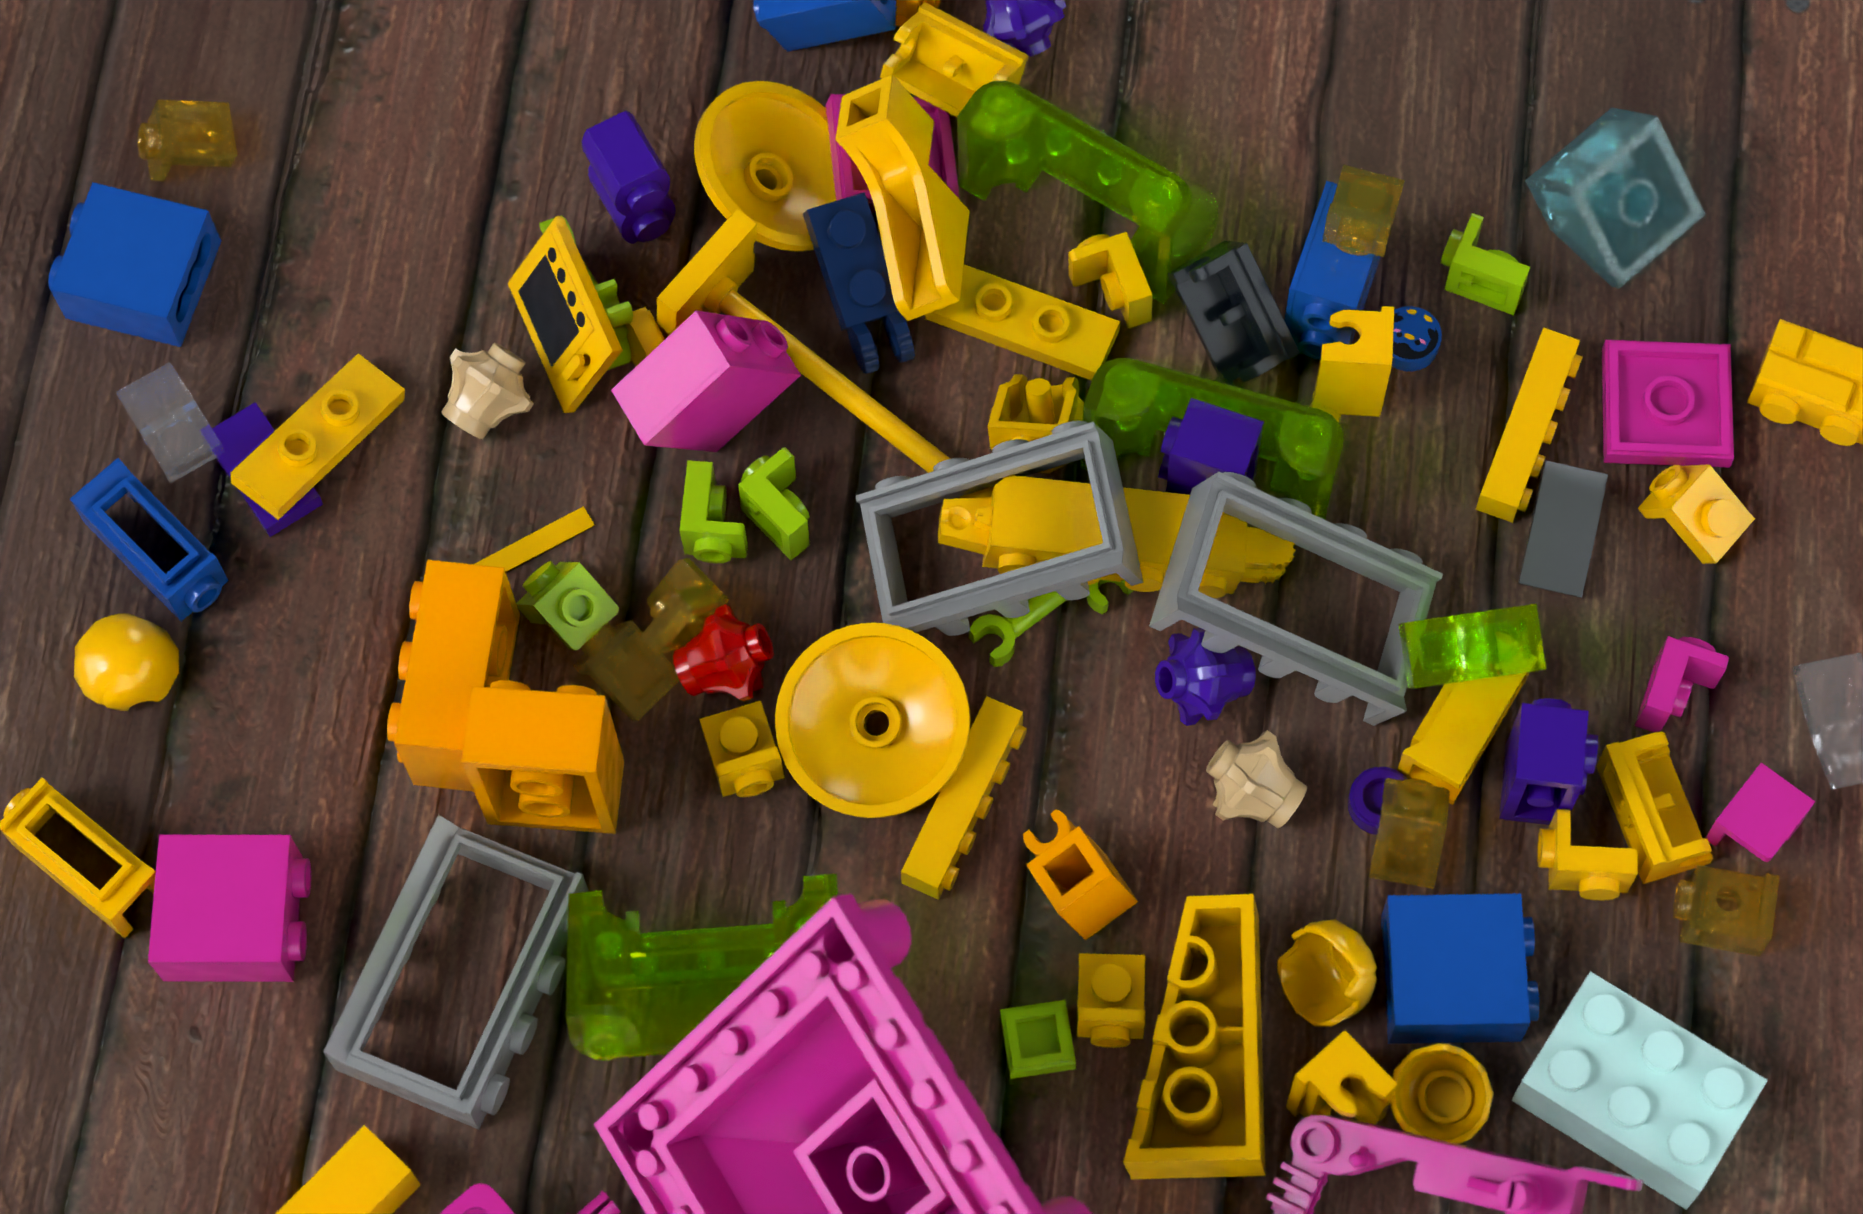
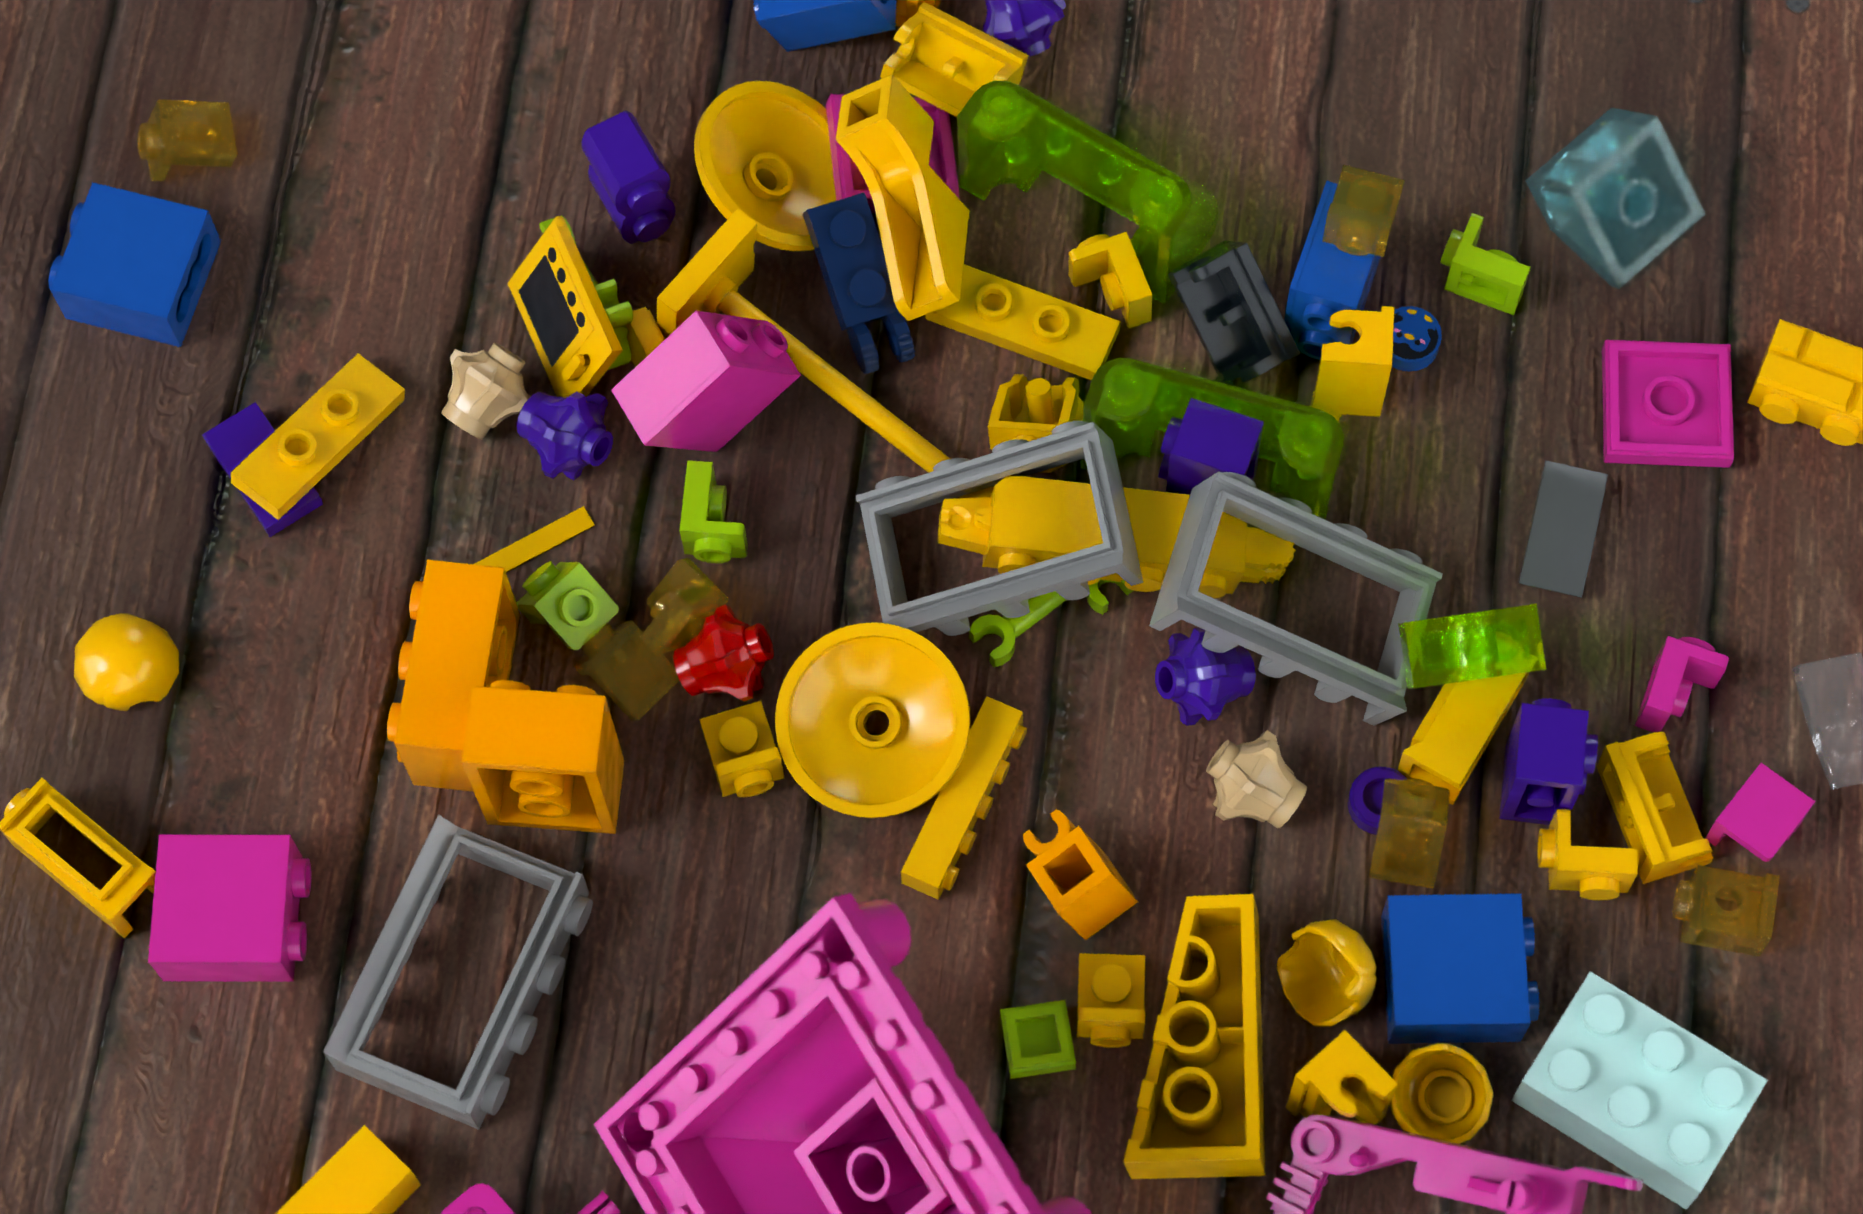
blue window [70,458,229,622] -> none
clear slope [115,362,225,483] -> none
clear neon green windscreen [566,874,839,1061] -> none
lime bracket [738,447,810,561] -> none
yellow piece [1475,327,1583,523] -> none
yellow bracket [1638,464,1755,564] -> none
none -> dark purple rock [517,391,613,480]

